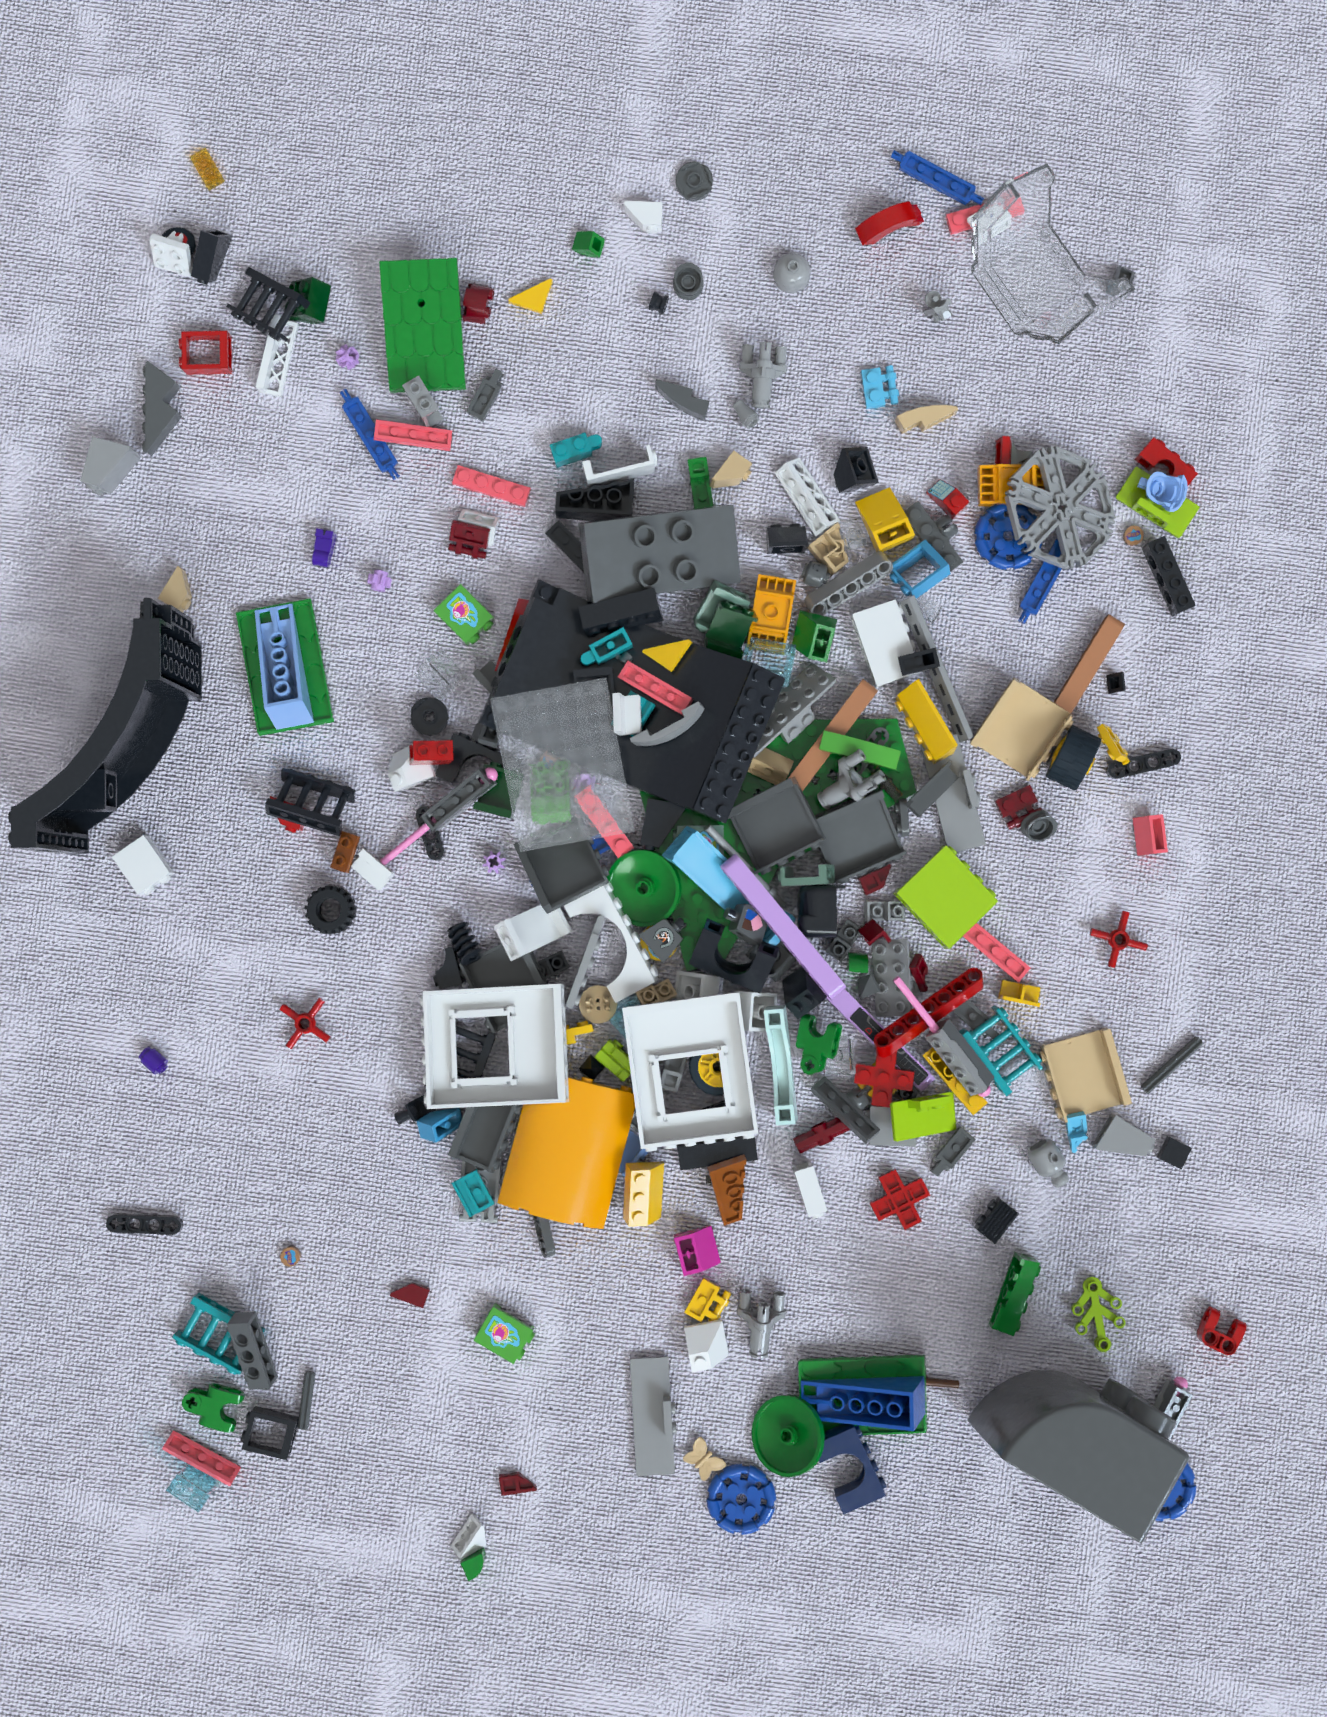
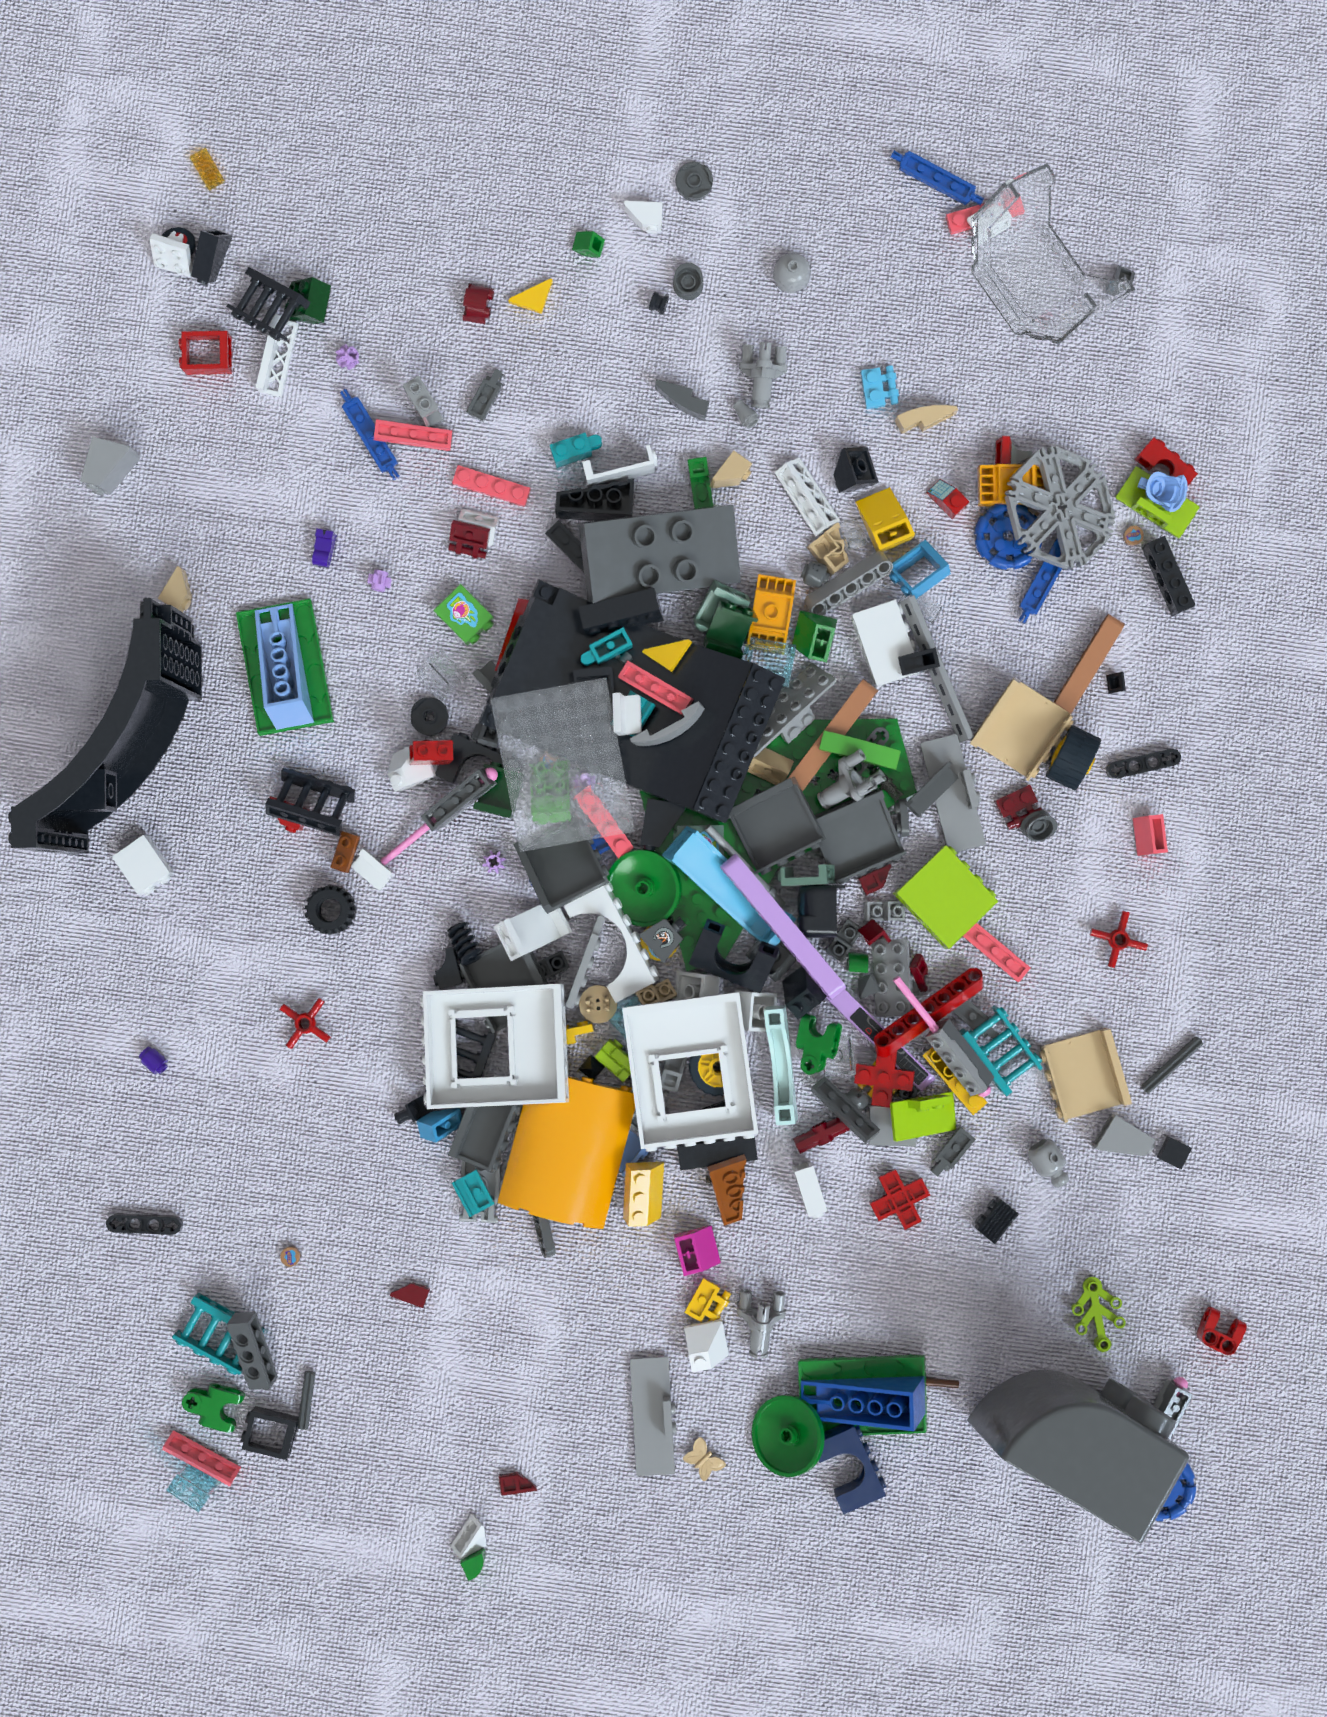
dark grey slope [142,361,182,456] -> none
green piece [379,258,466,393] -> none
black beam [416,806,445,860] -> none
bright green panel [473,1303,535,1364] -> none
blue plate [706,1463,776,1535] -> none
dark grey torso [723,904,767,945] -> none
black slope [766,524,808,554] -> none
red arch [855,201,924,245] -> none
yellow slope [895,679,958,765] -> none
dark grey plate [904,501,964,572] -> none
light grey hips [923,291,953,323] -> none
green wedge [989,1251,1041,1336] -> none
yellow panel [998,980,1041,1007] -> none
medium azure slope [1066,1111,1088,1153] -> none
yellow plate [1097,724,1130,765] -> none

